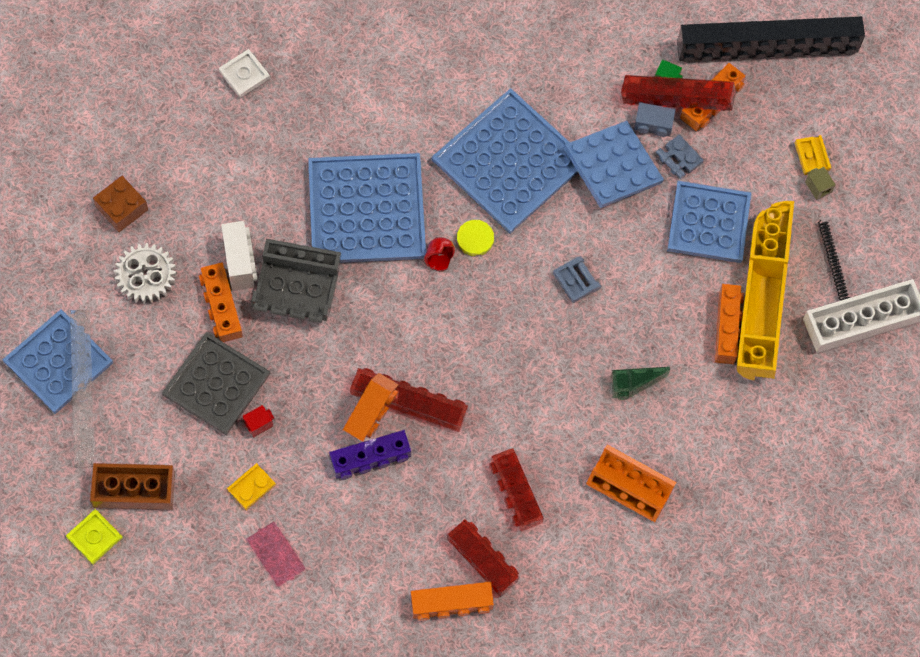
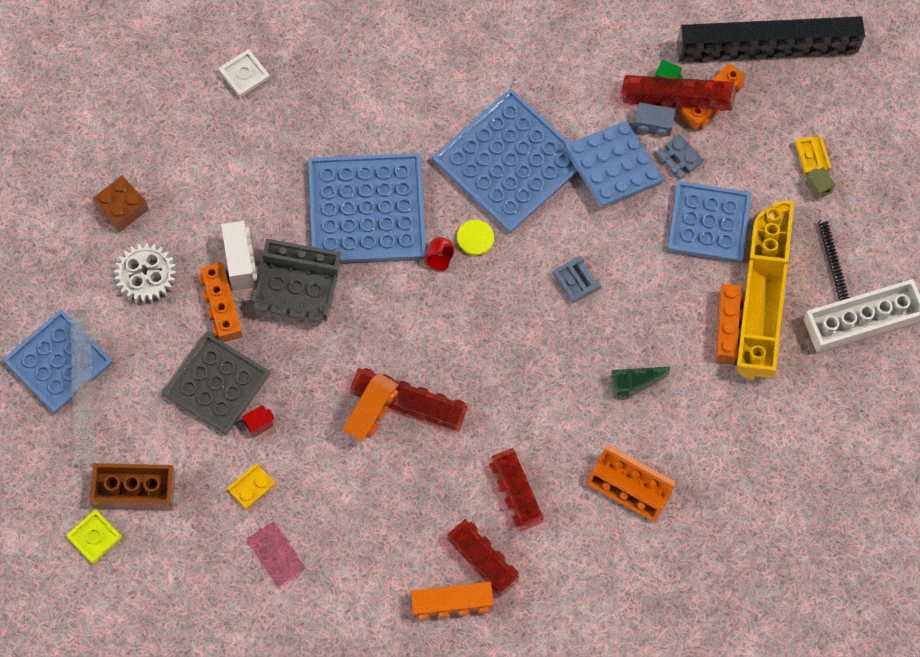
dark purple brick [329,430,411,480] -> none

